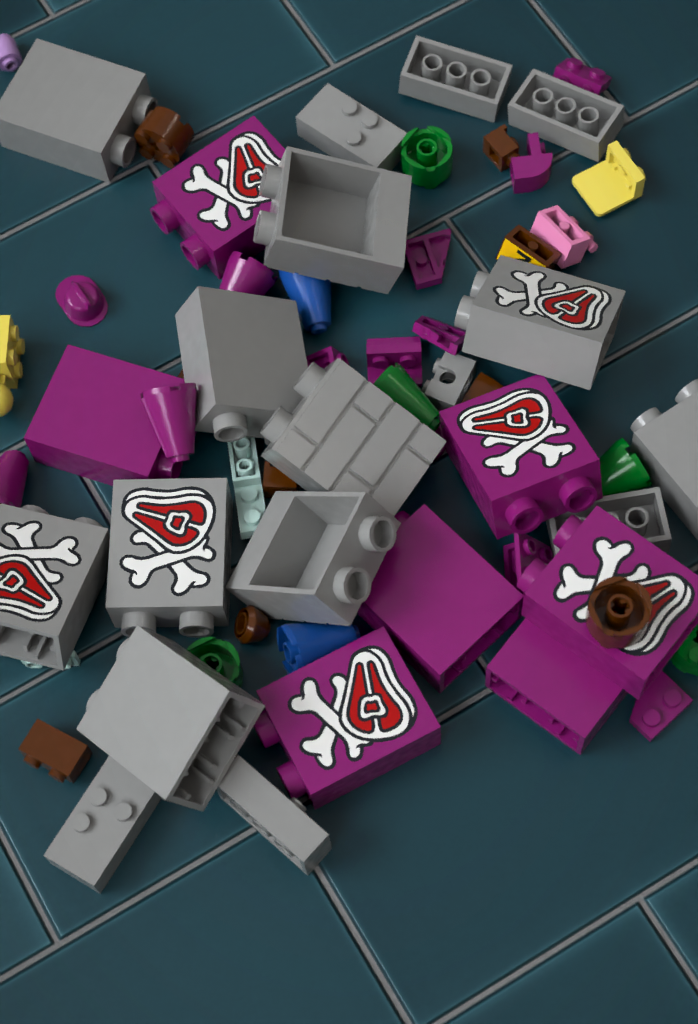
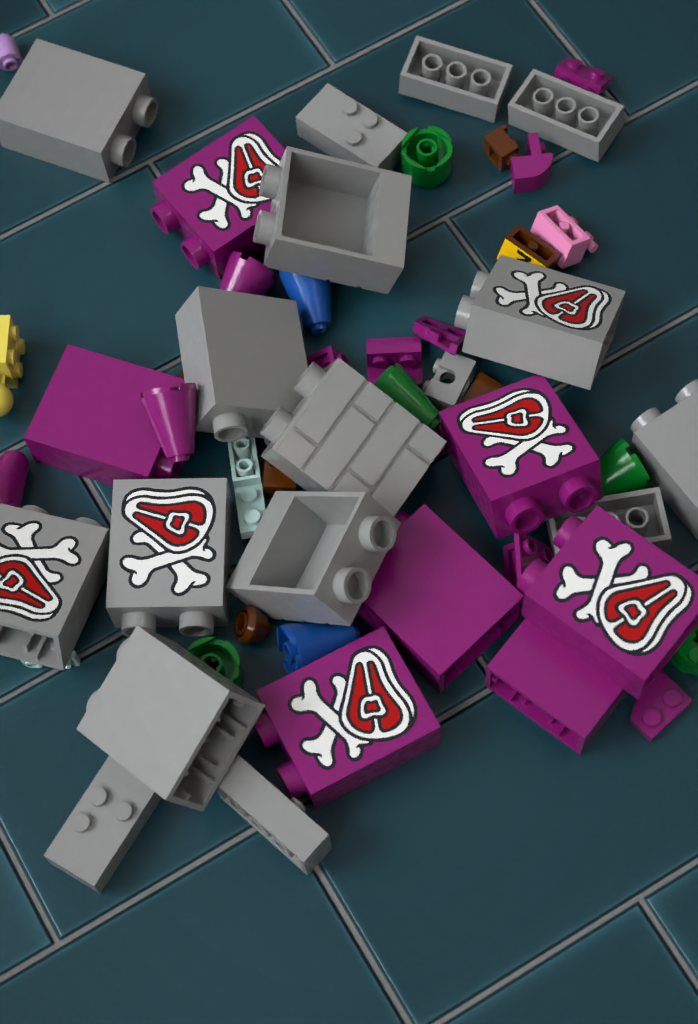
reddish brown brick [18,718,93,784] -> none
magenta piece [55,275,108,327] -> none
reddish brown brick [134,106,194,168] -> none
magenta wing [405,228,451,290] -> none
light yellow bracket [572,140,646,217] -> none
reddish brown brick [585,576,652,649] -> none

